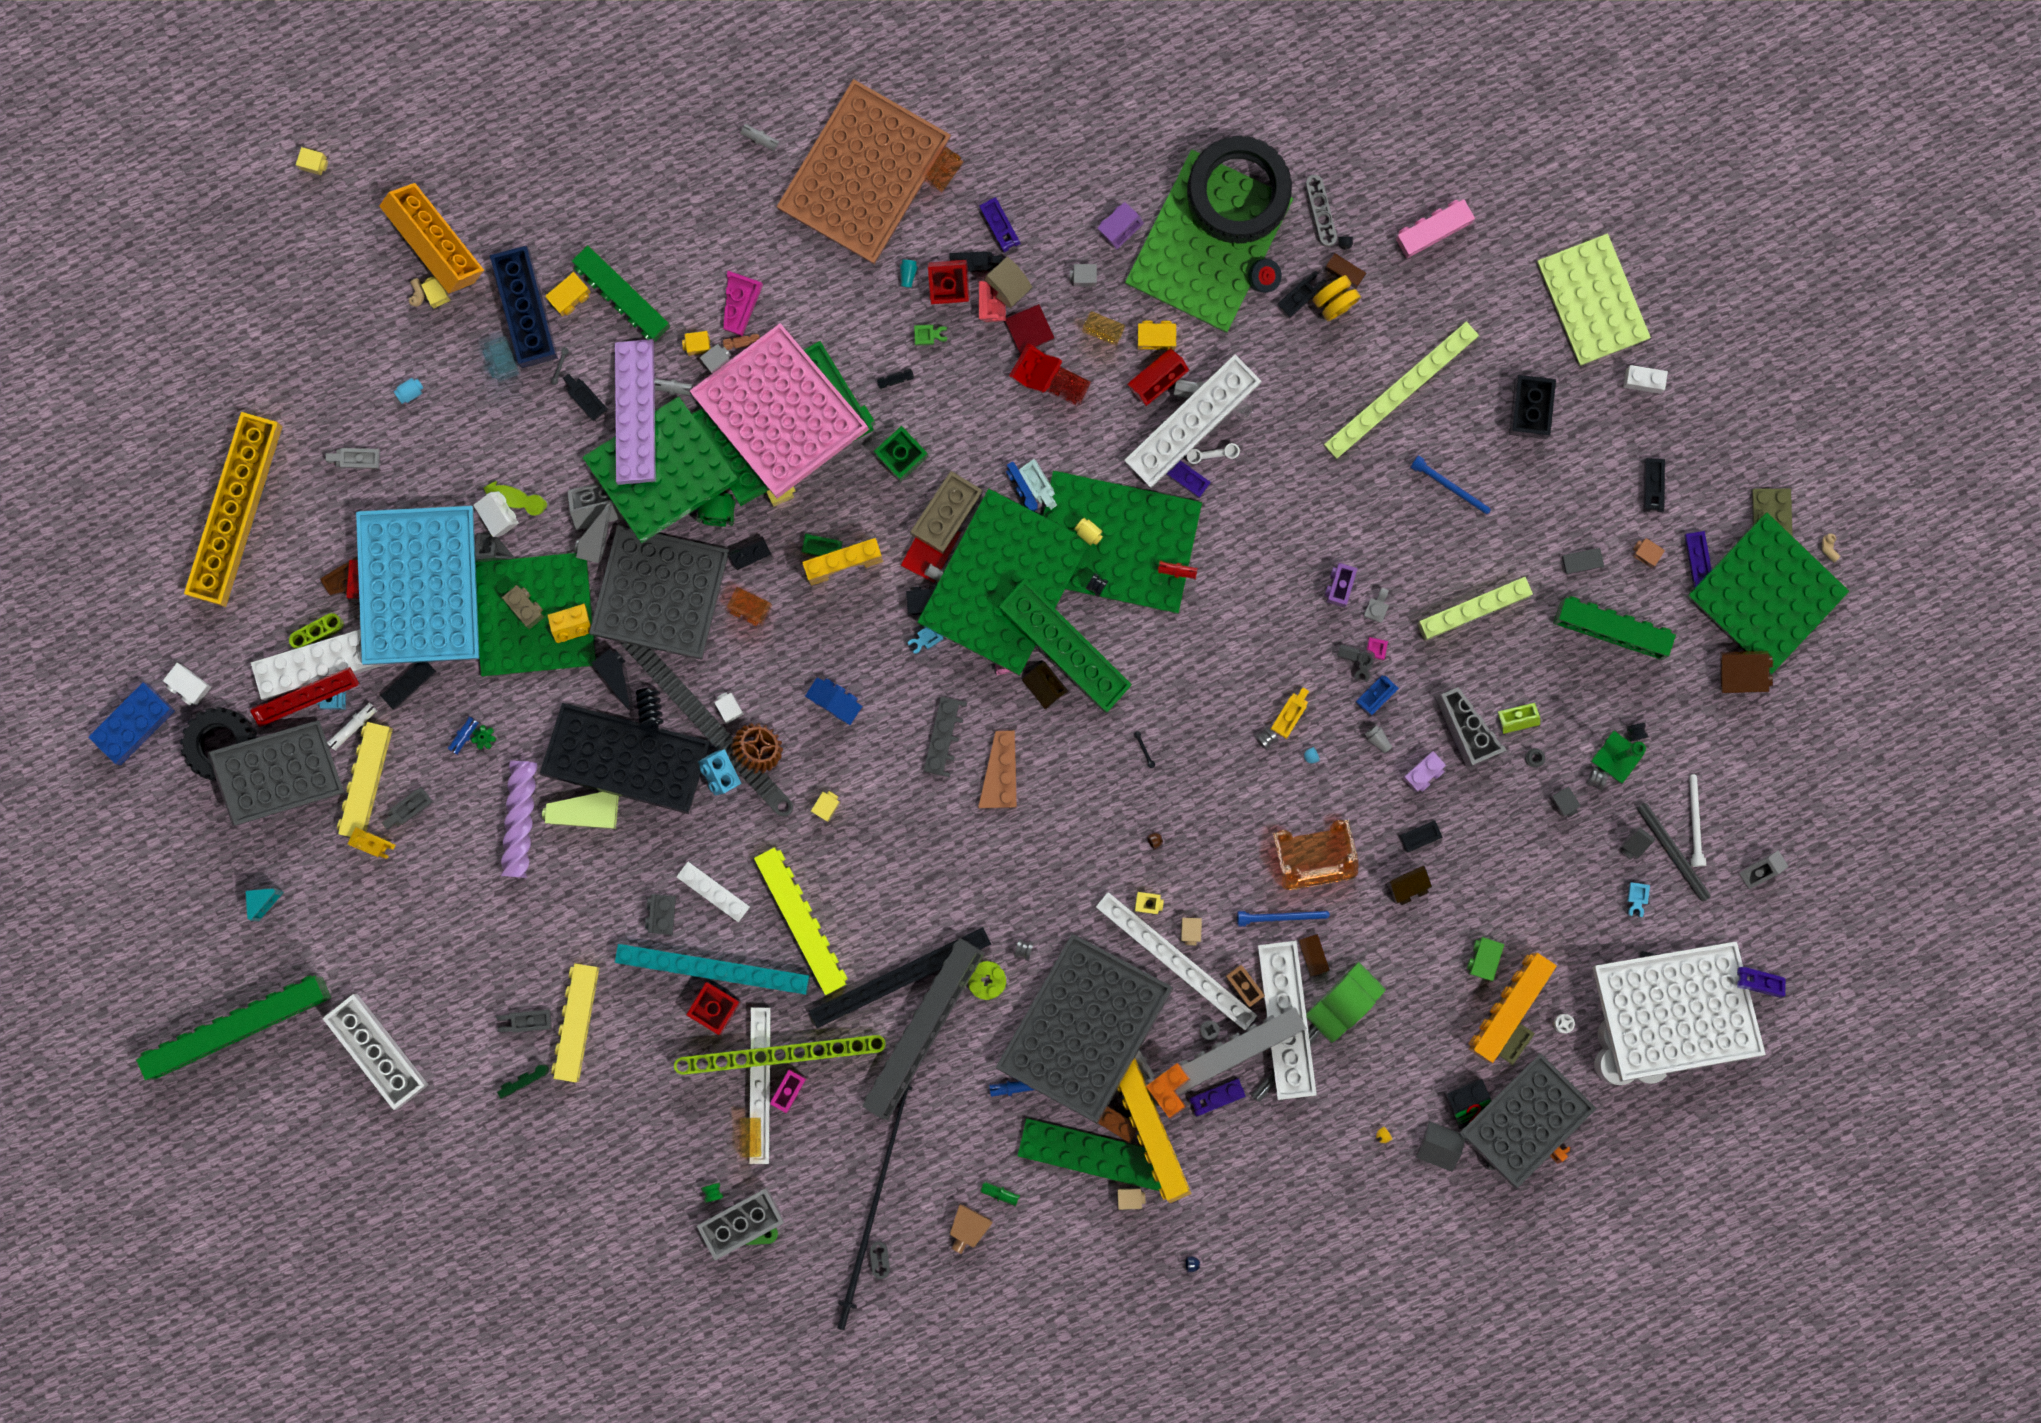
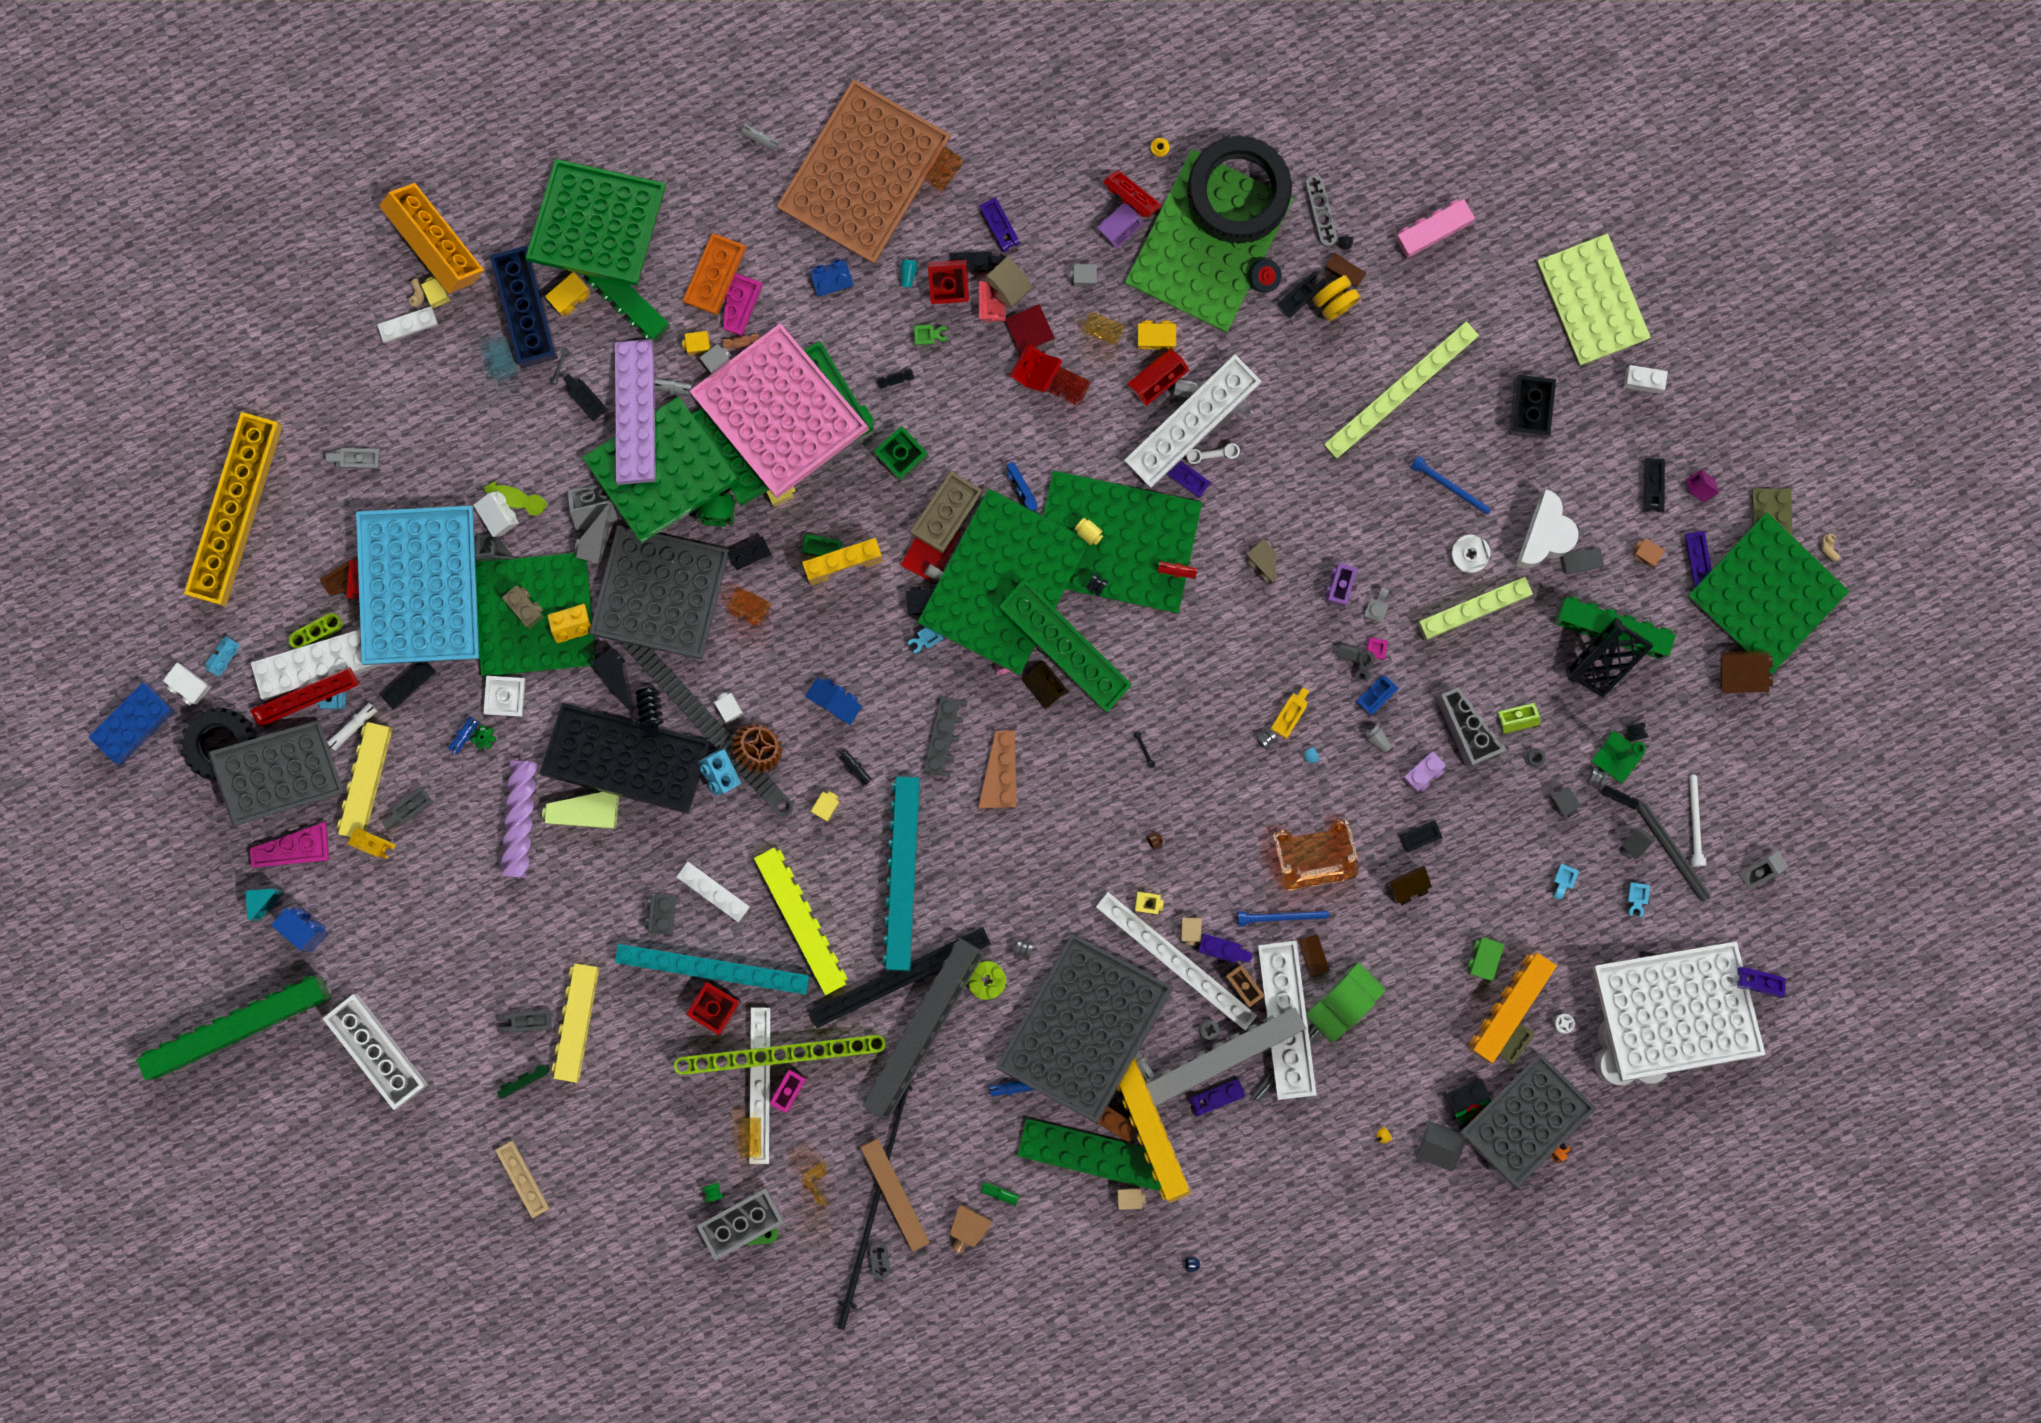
light yellow brick [296,147,328,175] -> none
medium azure brick [394,378,423,404] -> none
light aqua hinge [1019,459,1057,510] -> none
orange brick [1146,1063,1191,1118] -> none
none -> medium azure hinge [205,636,240,677]
none -> dark pink wing [250,822,330,868]
none -> blue brick [271,907,328,952]
none -> white plate [377,306,438,343]
none -> white plate [483,676,526,717]
none -> tan plate [495,1140,550,1218]
none -> green plate [526,159,666,286]
none -> orange tile [682,233,747,316]
none -> clear yellow bracket [803,1160,830,1207]
none -> blue bracket [810,259,854,297]
none -> black pin [838,750,872,787]
none -> medium nougat tile [860,1138,930,1252]
none -> teal brick [883,777,920,972]
none -> red plate [1103,170,1162,218]
none -> yellow plate [1151,138,1170,157]
none -> dark purple hinge [1197,934,1253,963]
none -> dark tan slope [1246,539,1277,584]
none -> white plate [1451,535,1490,573]
none -> white brick [1516,490,1578,569]
none -> medium azure plate [1553,864,1579,900]
none -> black fence [1566,617,1653,698]
none -> black axle [1602,786,1639,809]
none -> magenta panel [1686,469,1719,502]

